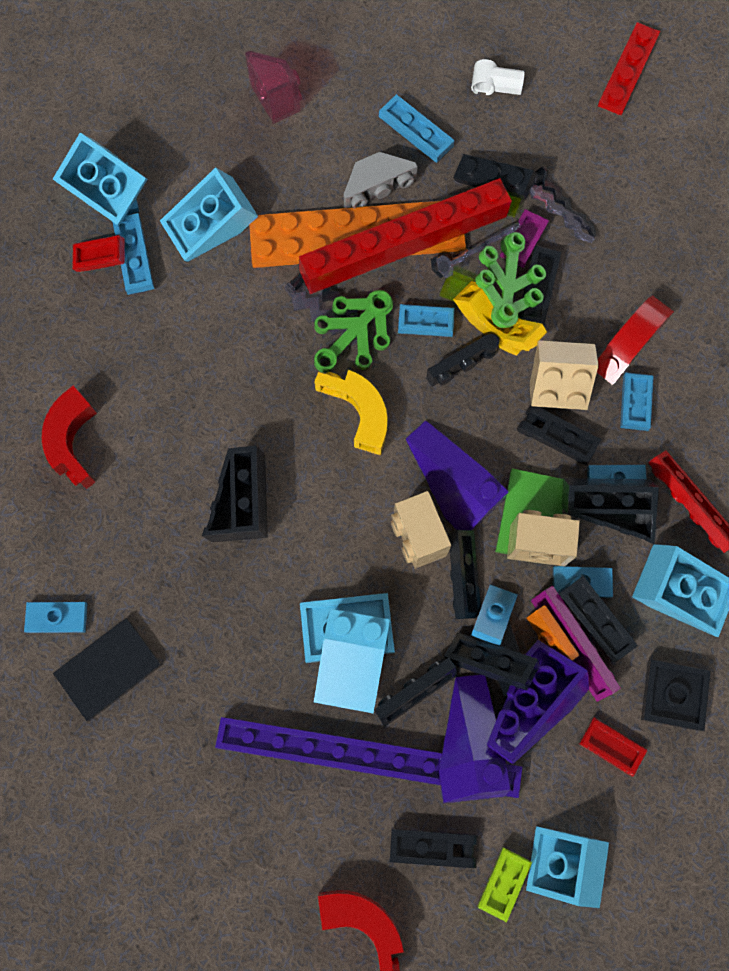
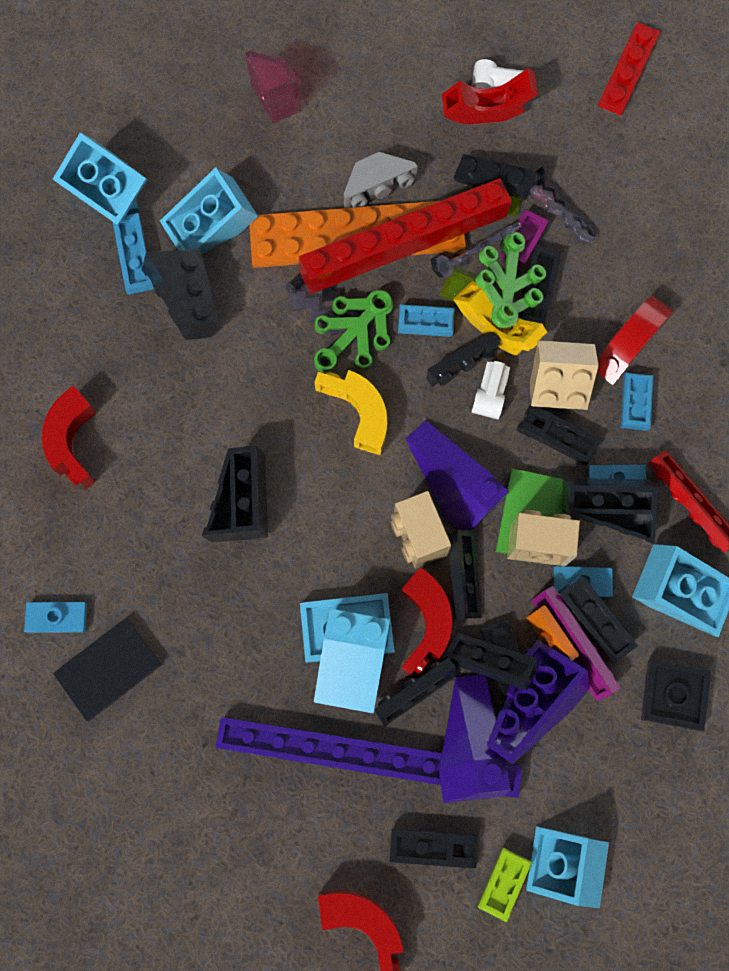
red tile [72,235,125,272] -> none
dark azure plate [379,94,455,163] -> none
dark azure plate [471,585,517,646] -> none
red tile [578,717,647,777] -> none
none -> black wedge [141,249,219,340]
none -> red arch [401,567,452,676]
none -> red arch [441,68,538,125]
none -> white piece [471,361,510,420]

